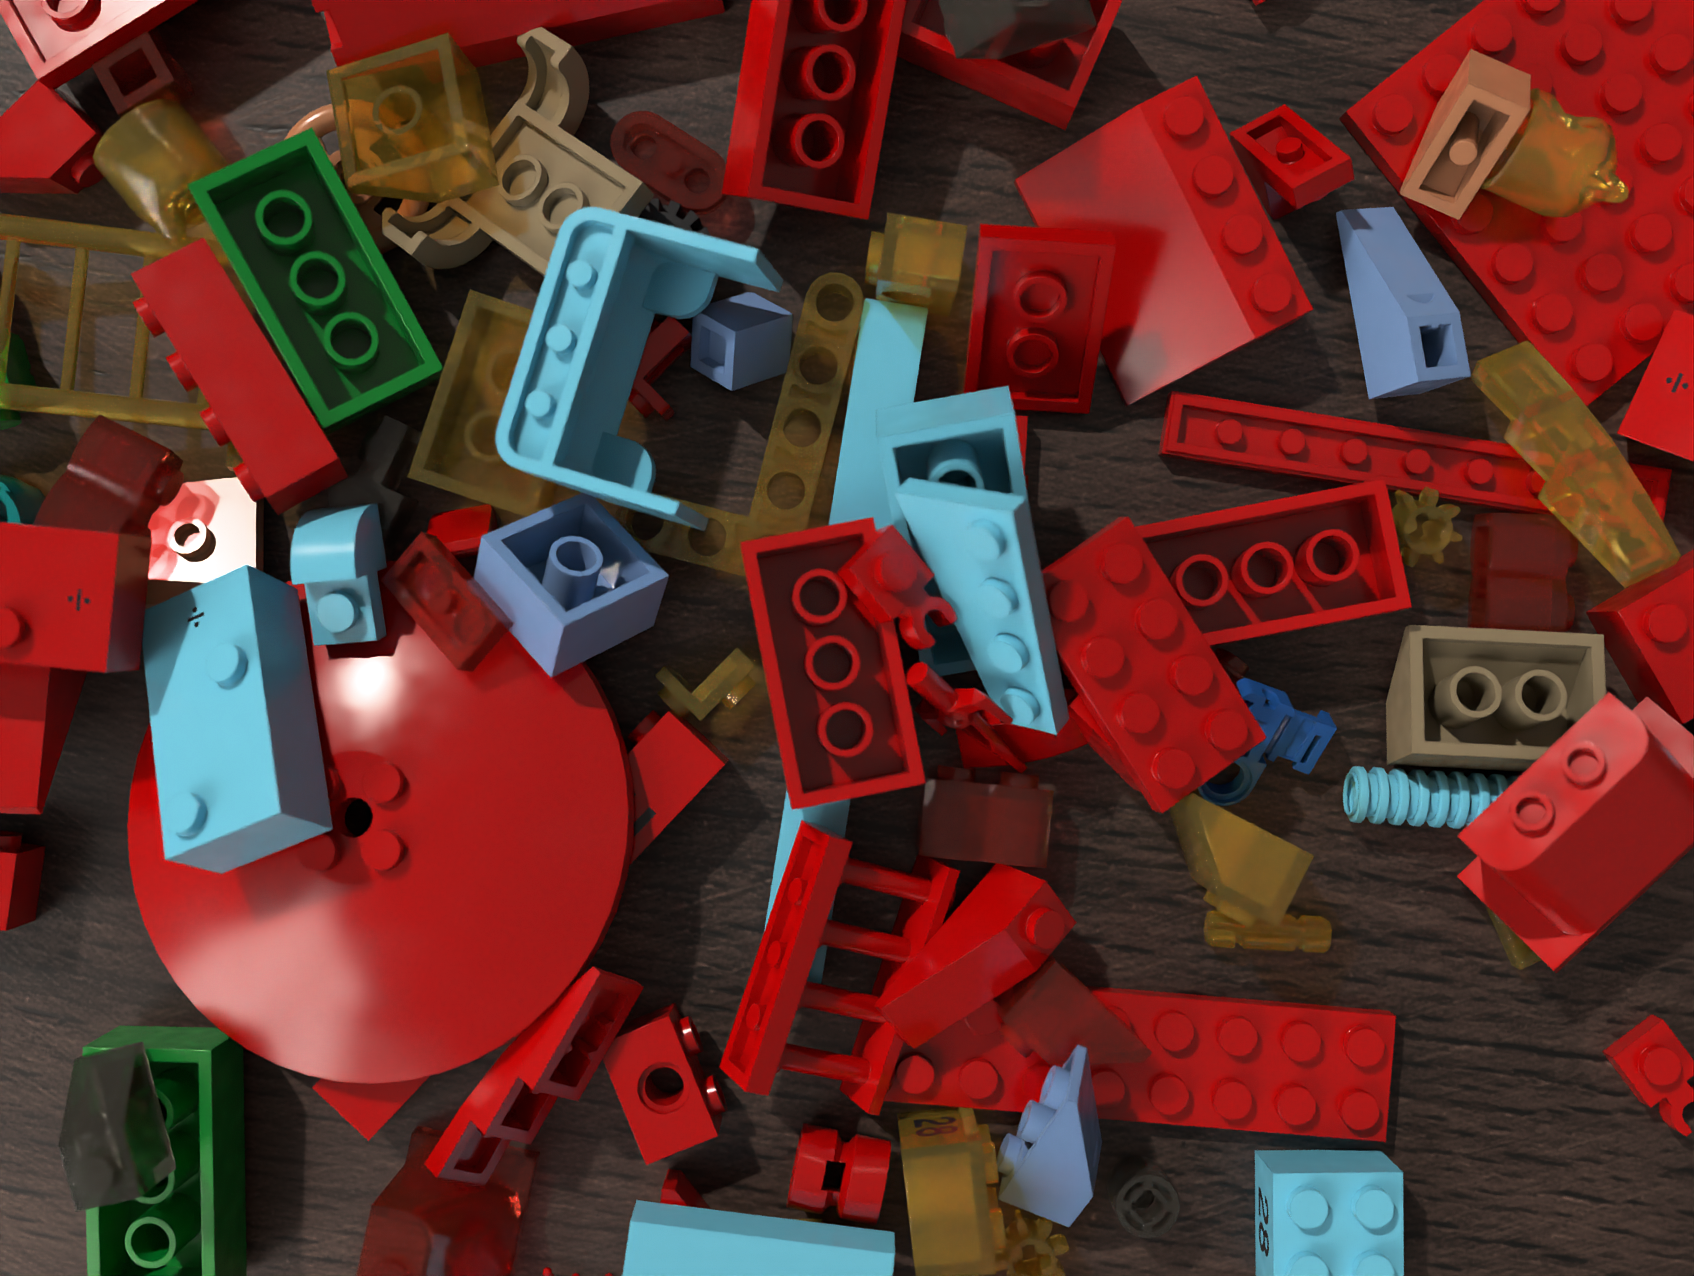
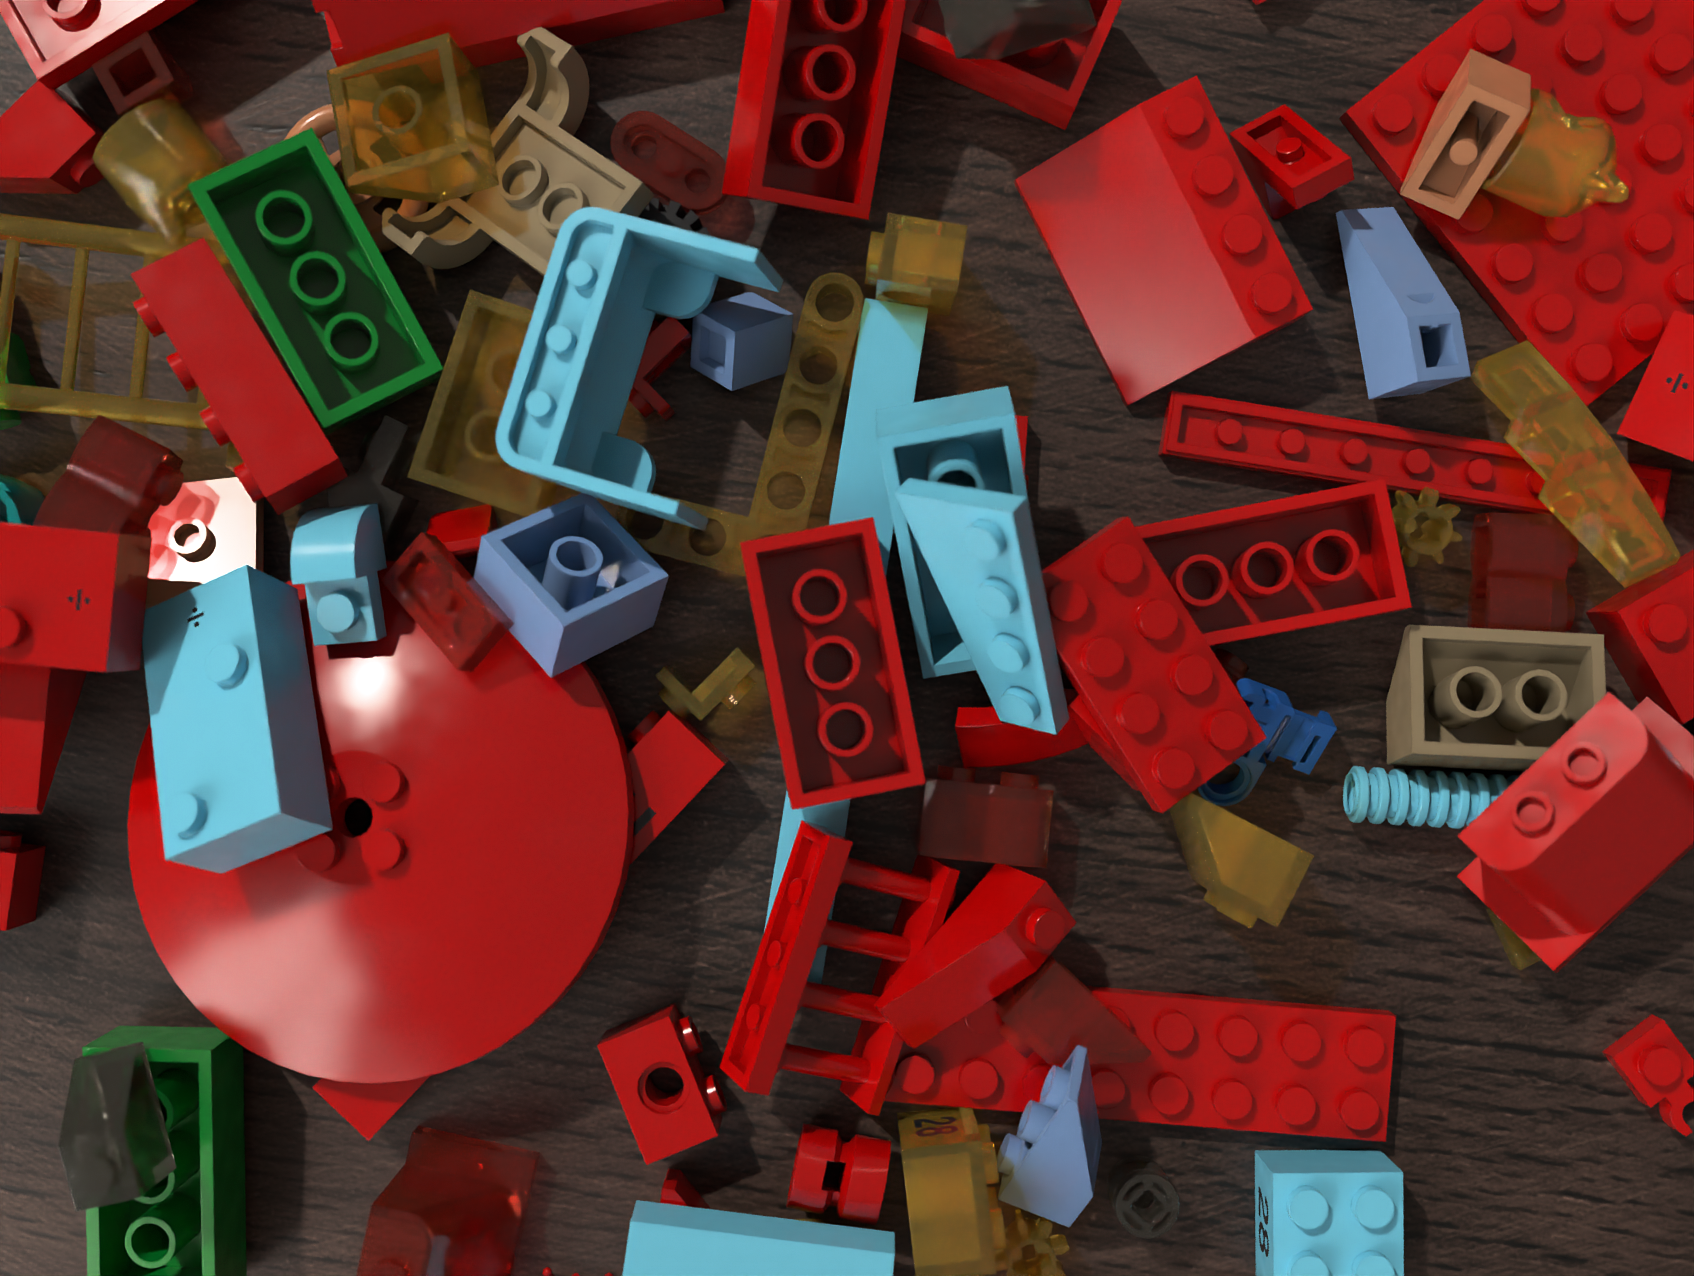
red slope [424,967,644,1187] -> none
red plate [837,524,957,650] -> none
red piece [906,662,1027,773] -> none
red plate [963,224,1116,414] -> none
clear yellow axle [1204,910,1332,953] -> none

